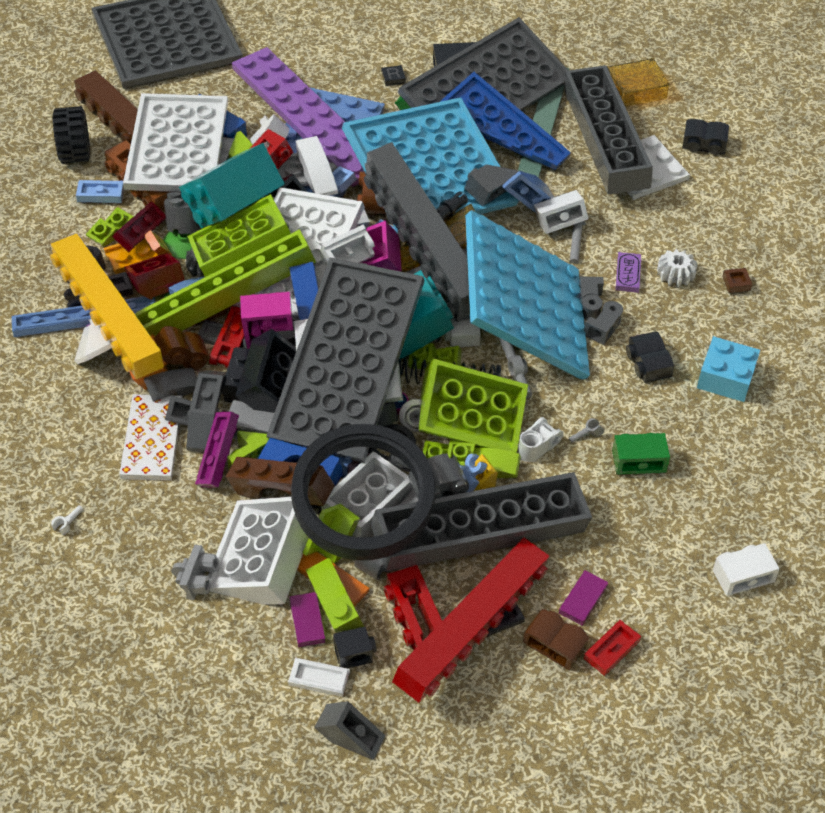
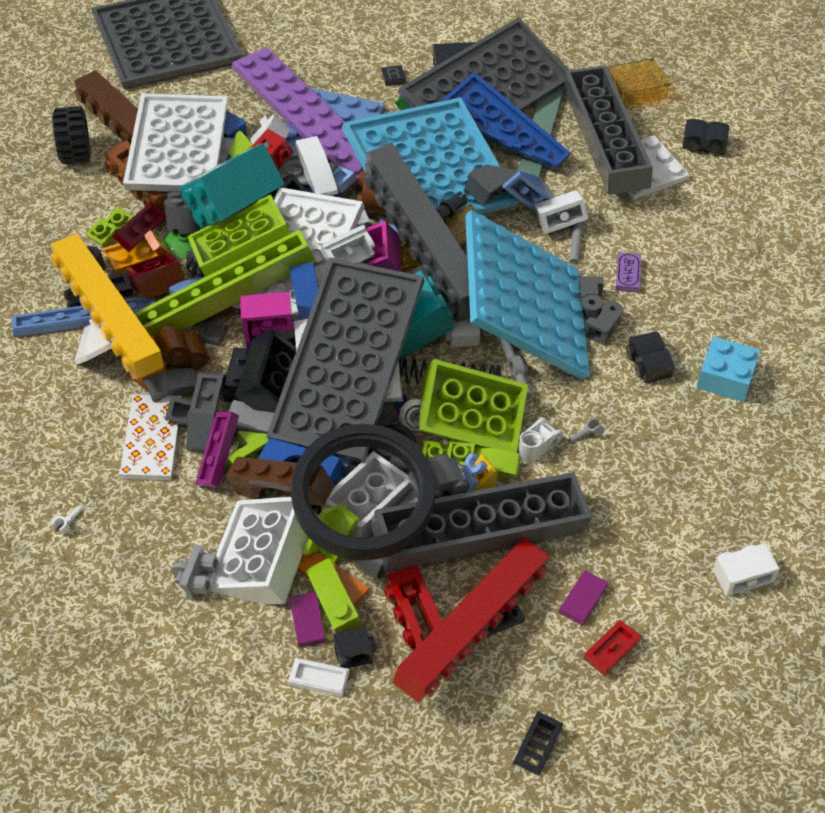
light blue plate [76,180,124,203] -> none
red plate [209,306,245,368] -> none
dark grey slope [314,701,386,760] -> none
lime slope [408,343,462,369] -> none
reddish brown brick [523,609,589,671] -> none
green brick [612,433,670,475] -> none
white gear [657,249,697,287] -> none
reddish brown plate [722,268,752,293] -> none
none -> black slope [513,711,564,776]

